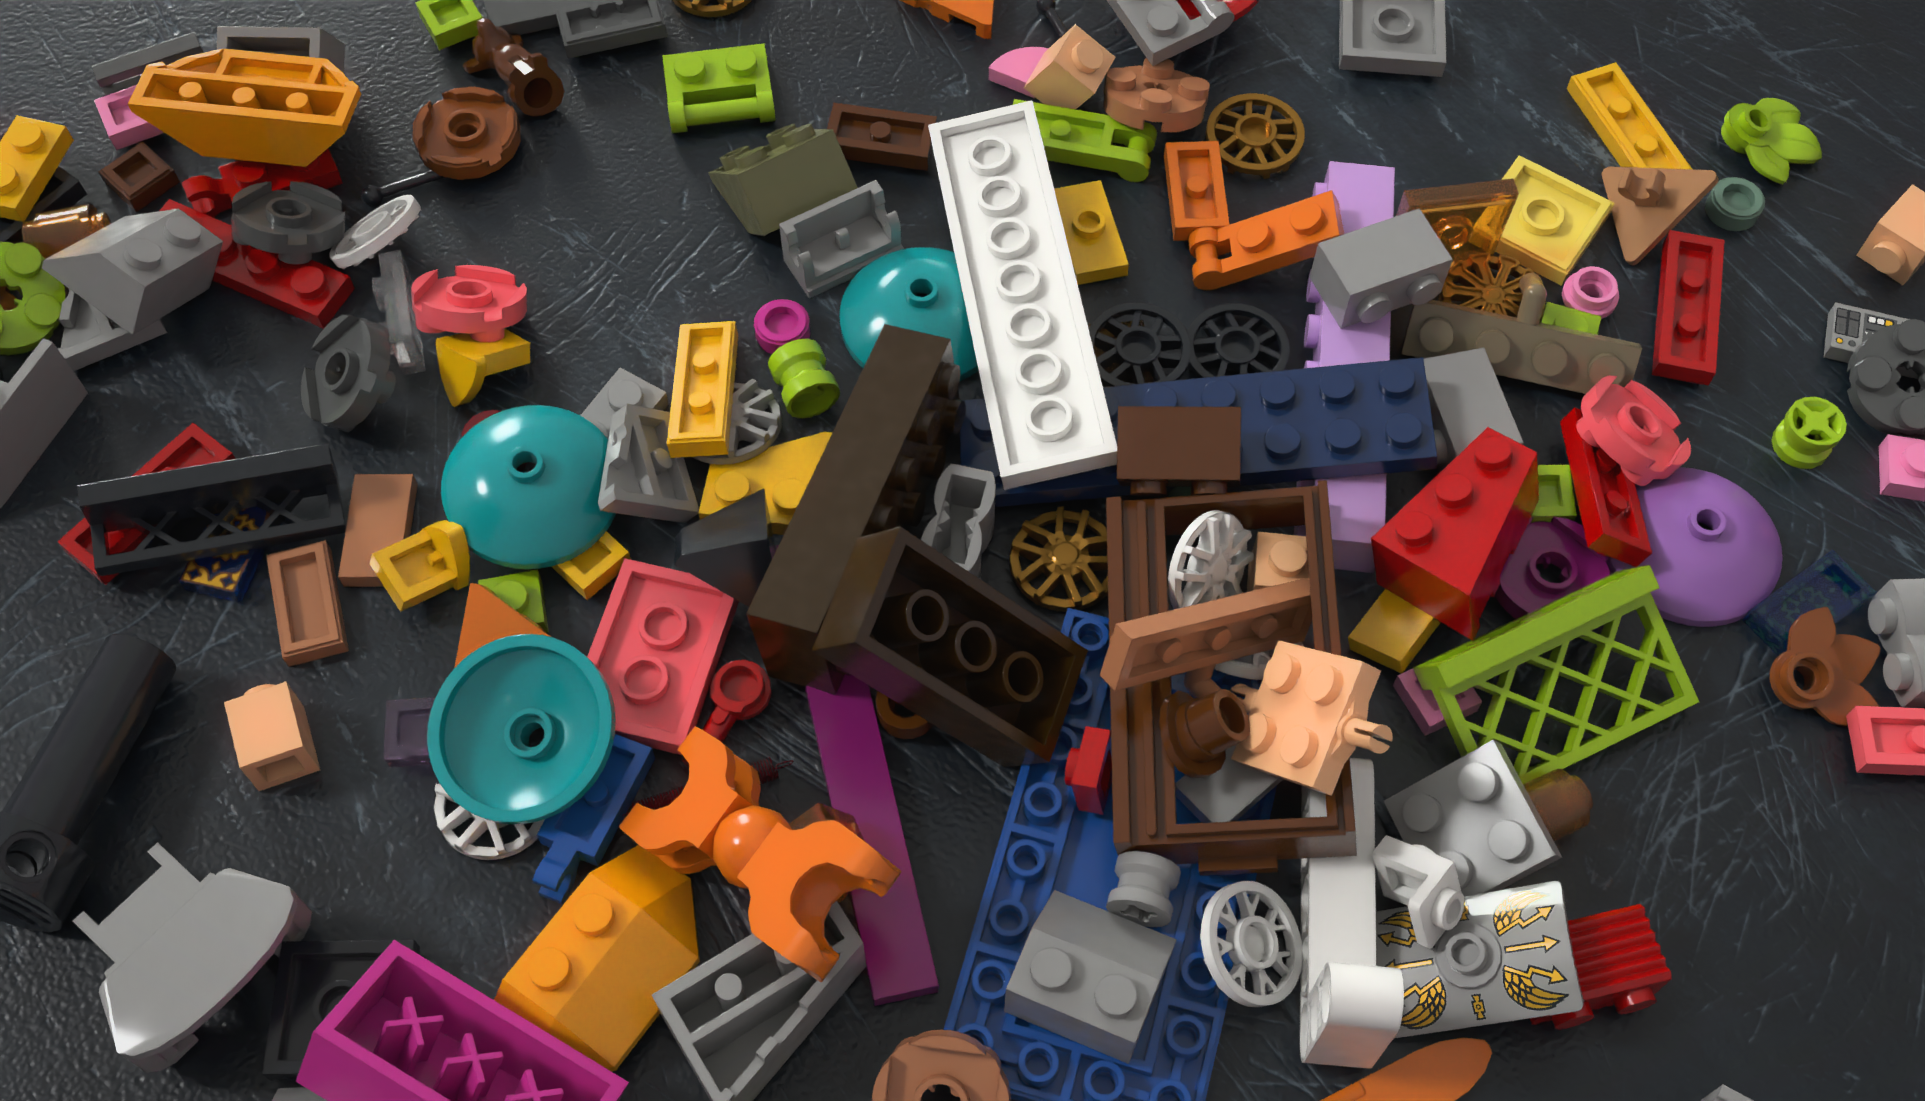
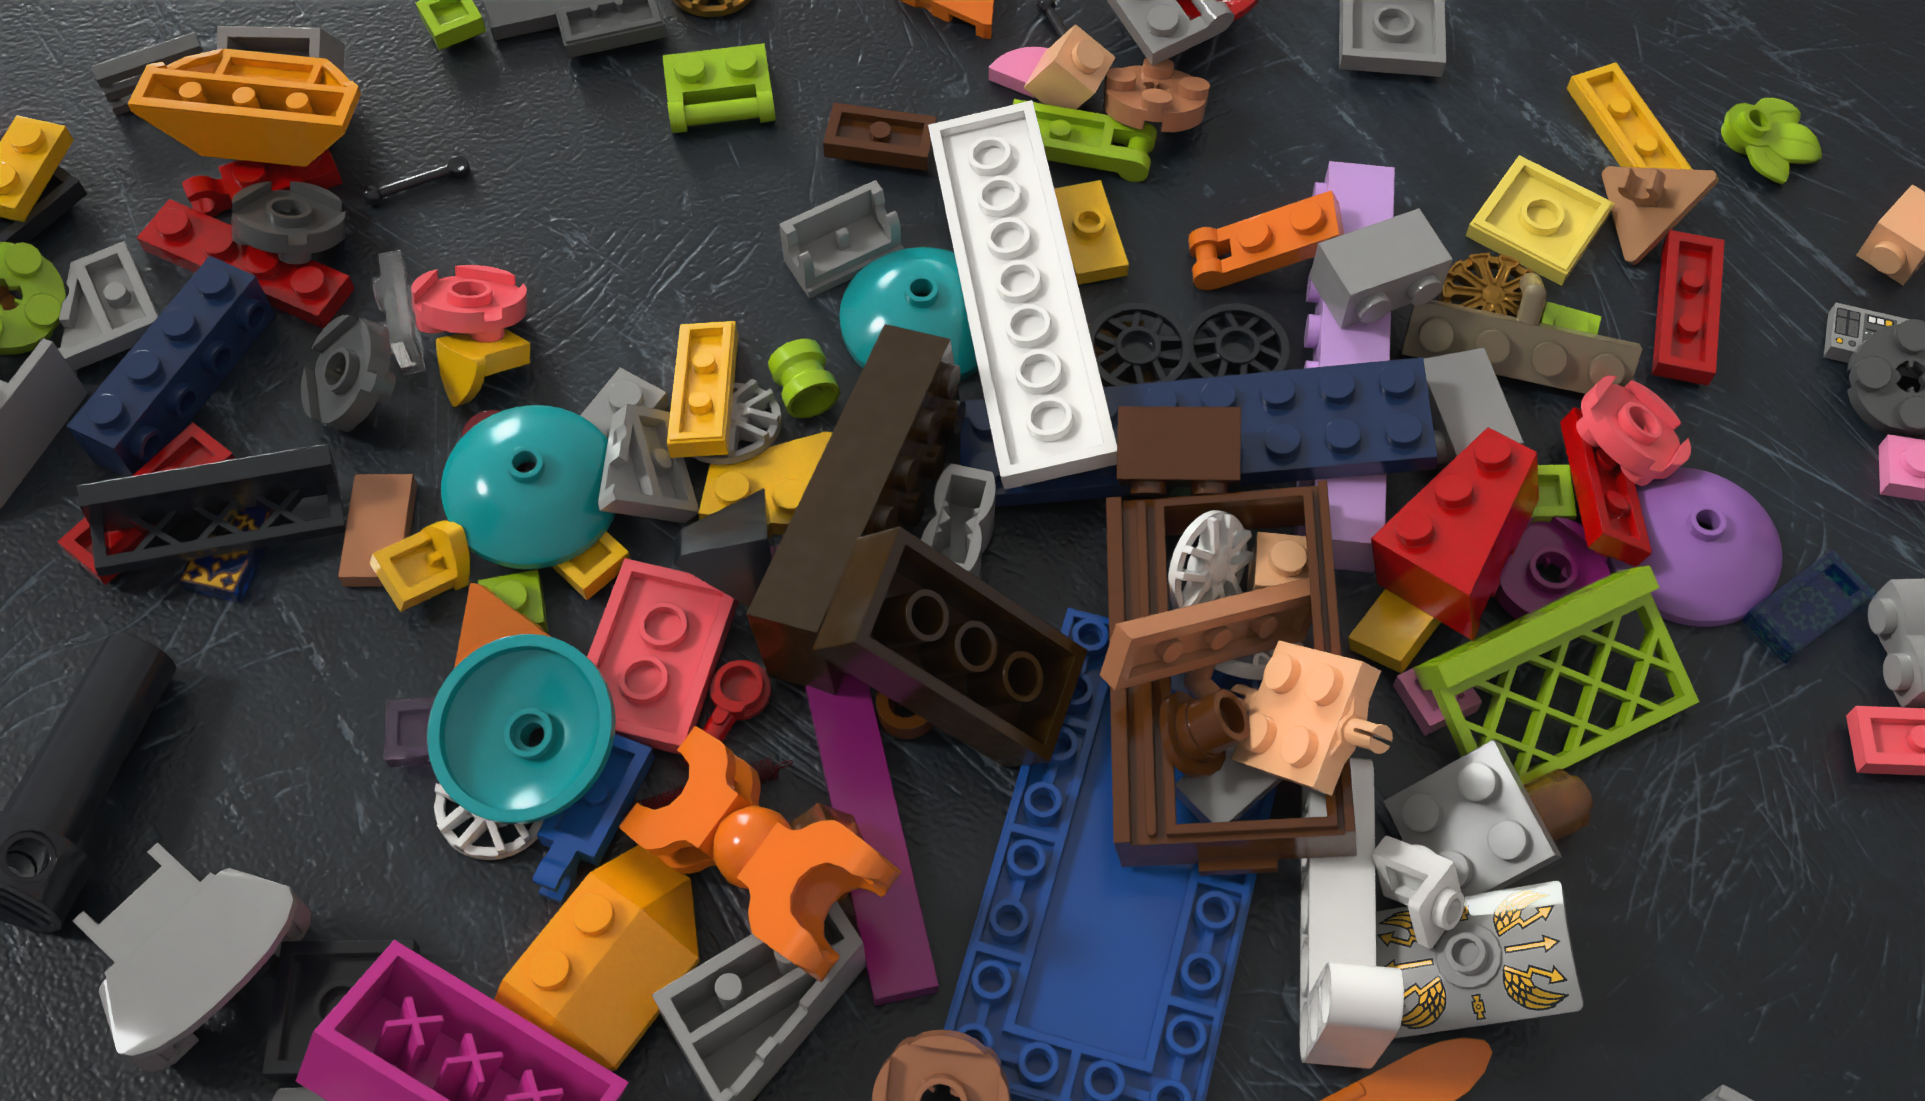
clear orange brick [22,203,111,259] -> none
light grey slope [42,208,223,335] -> none
bright pink plate [94,85,164,150] -> none
reddish brown tile [98,142,180,212] -> none
light nougat brick [224,682,320,791] -> none
nougat tile [266,540,349,667] -> none
white wheel [329,195,421,269] -> none
dark orange plate [413,86,521,180] -> none
reddish brown animal [462,18,565,117] -> none
olive slope [708,124,858,236] -> none
dark pink tile [754,299,811,354] -> none
light grey slope [1004,890,1177,1064] -> none
pearl gold wheel [1009,506,1108,612] -> none
red plate [1065,726,1112,815] -> none
light grey wheel [1106,851,1181,927] -> none
orange plate [1164,141,1230,241] -> none
white wheel [1200,881,1302,1007] -> none
pearl gold wheel [1206,93,1305,179] -> none
clear orange tile [1396,178,1519,268] -> none
red brick [1529,904,1672,1029] -> none
bright pink plate [1562,266,1619,319] -> none
sand green tile [1705,177,1765,231] -> none
dark orange plate [1770,607,1881,726] -> none
lime wheel [1771,397,1847,469] -> none
none -> dark blue brick [67,256,276,477]

